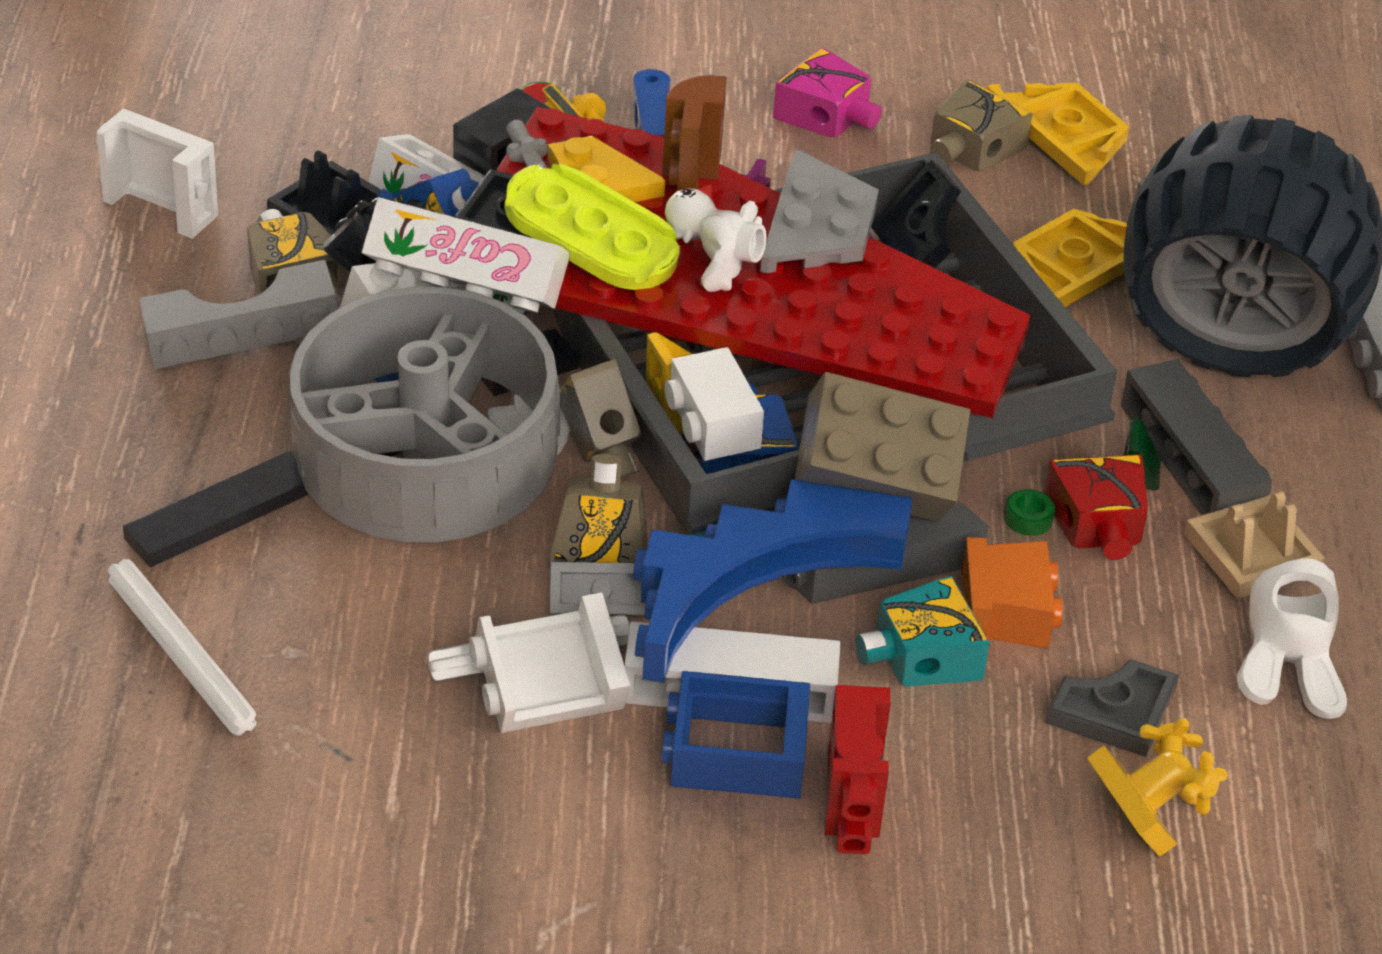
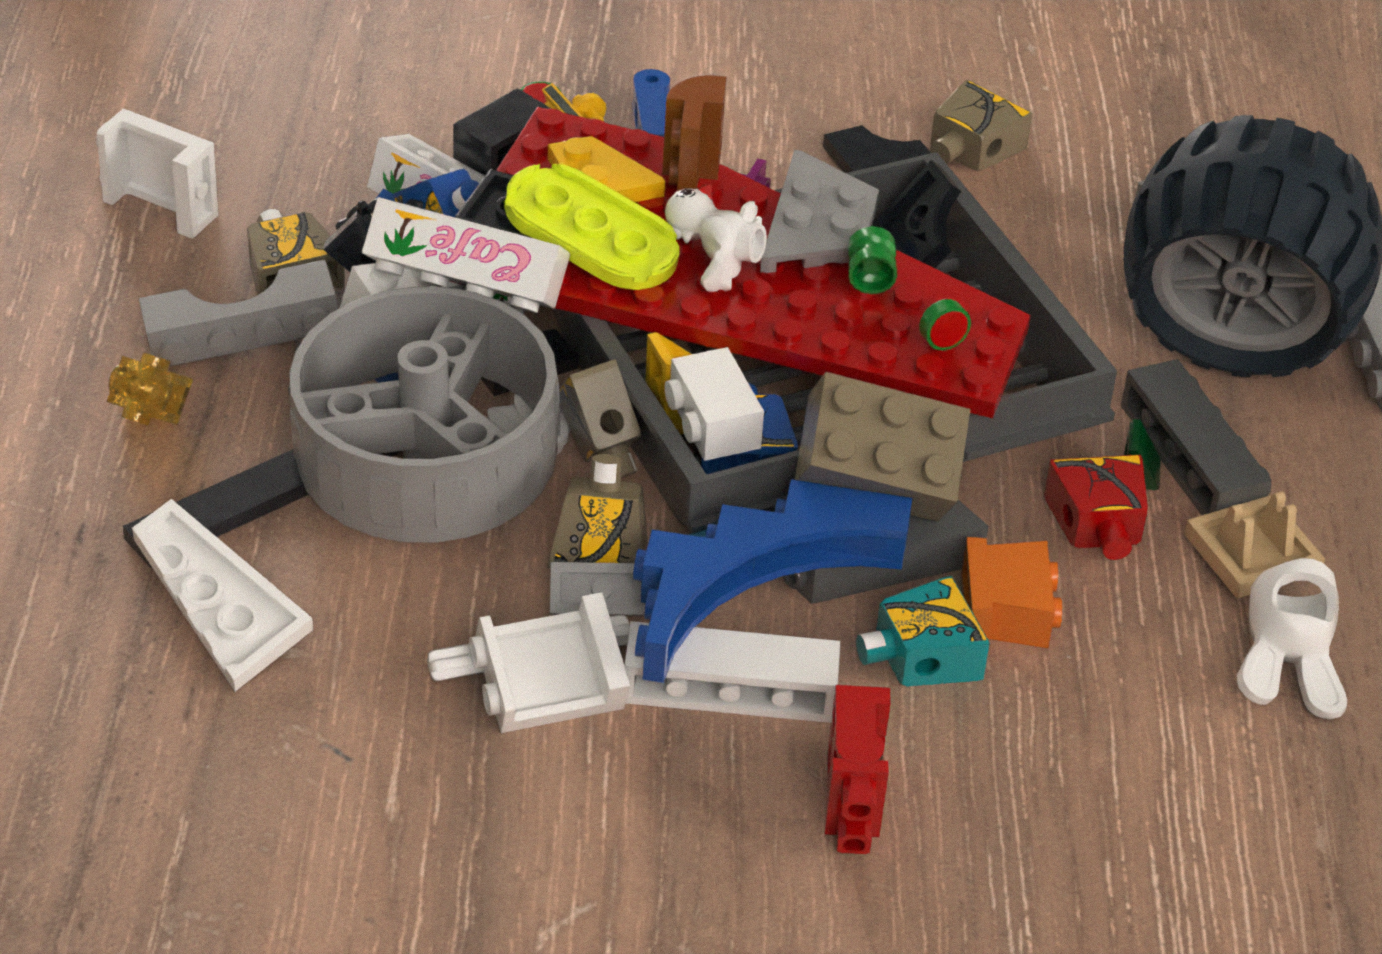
white axle [108,559,257,736] -> none
black plate [267,150,382,235] -> none
light grey piece [506,120,548,169] -> none
blue window [662,671,810,799] -> none
dark pink torso [773,47,882,137] -> none
yellow wing [986,83,1129,186] -> none
green tile [1004,489,1055,536] -> none
yellow wing [1013,208,1127,307] -> none
dark grey tile [1046,659,1179,757] -> none
yellow piece [1087,718,1228,857] -> none
none -> clear yellow brick [106,352,193,426]
none -> white wing [132,499,313,692]
none -> black tile [823,125,931,173]
none -> green wheel [848,226,897,294]
none -> tile [919,299,971,350]

